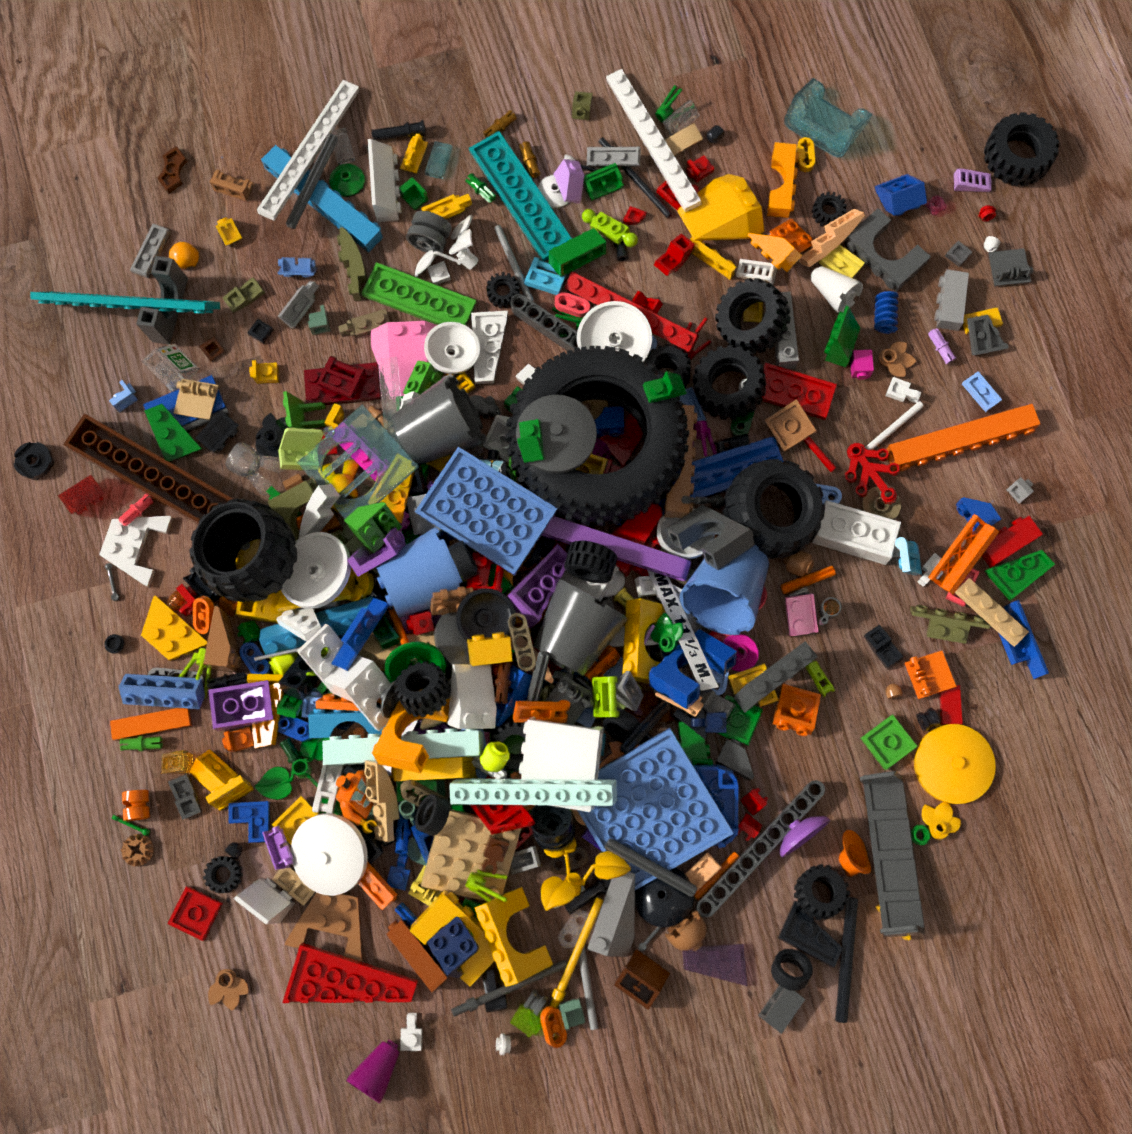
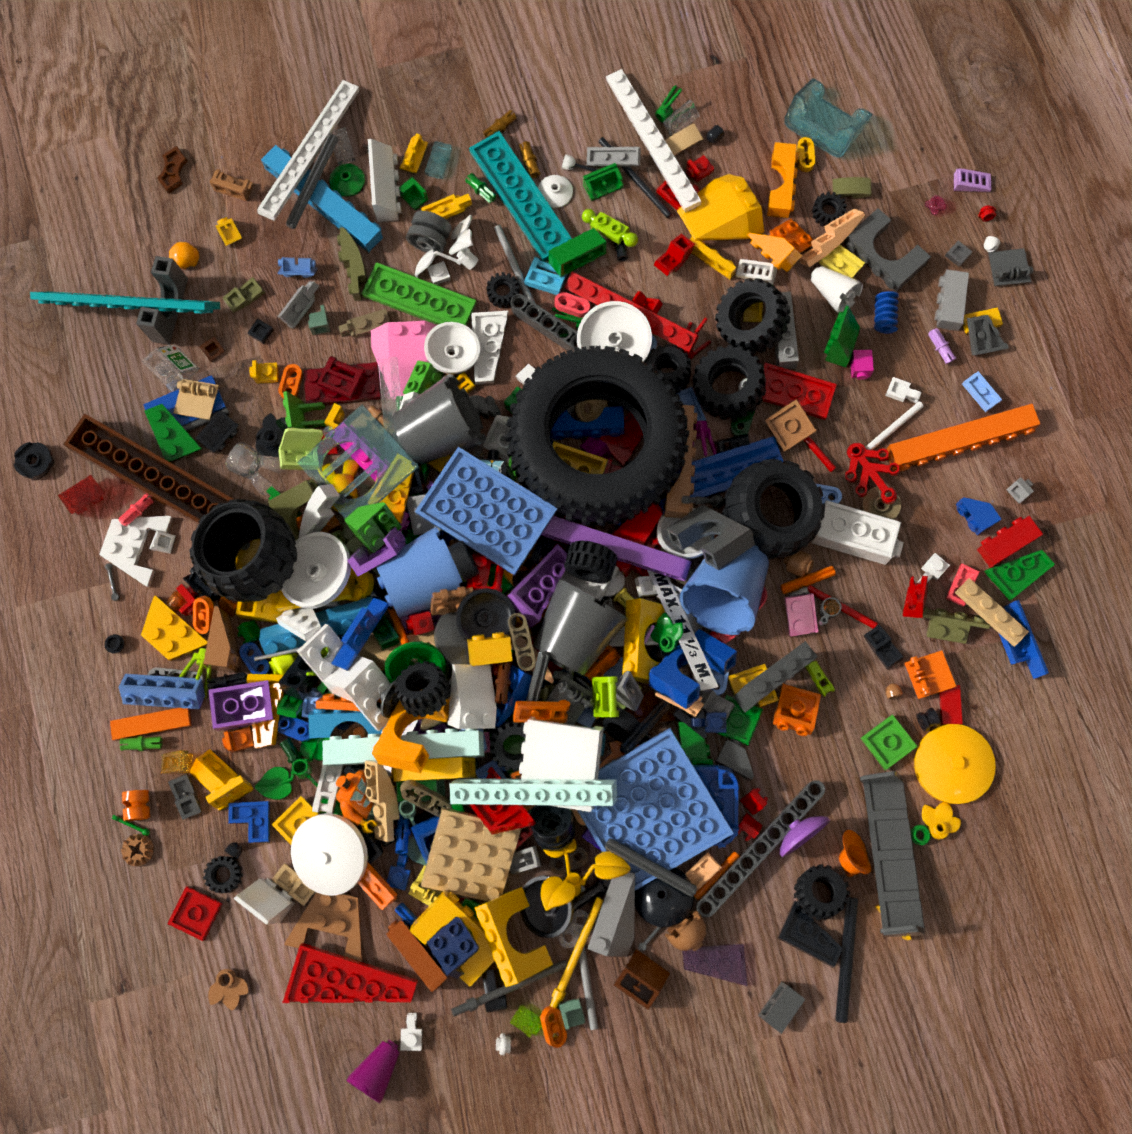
light blue bracket [109,380,138,412] -> none
light grey tile [130,224,171,278] -> none
medium lavender hinge [262,826,294,870] -> none
medium nougat tile [283,473,304,491] -> none
black pin [371,120,426,141] -> none
black tyre [415,794,450,836] -> none
lime plant [465,869,508,902] -> none
white axle [472,757,507,779] -> none
neon yellow head [480,741,510,772] -> none
reddish brown plate [481,835,510,874] -> none
dark grey dish [516,395,597,474] -> none
green slope [517,419,545,463] -> none
dark grey wheel [523,989,548,1016] -> none
lavender slope [554,159,584,204] -> none
olive bracket [572,91,593,120] -> none
red tile [623,206,647,225] -> none
green slope [643,371,687,403] -> none
dark pink dish [723,634,759,672] -> none
black tyre [771,949,813,991] -> none
blue slope [875,174,927,216] -> none
medium nougat plate [879,342,916,378] -> none
medium azure plate [895,537,922,576] -> none
orange fence [928,514,999,595] -> none
black tyre [984,112,1060,186] -> none
none -> white slope [149,530,176,554]
none -> orange plate [278,364,303,399]
none -> black dish [520,875,574,938]
none -> red bar [807,585,877,629]
none -> olive slope [832,177,872,199]
none -> red hinge [903,575,928,618]

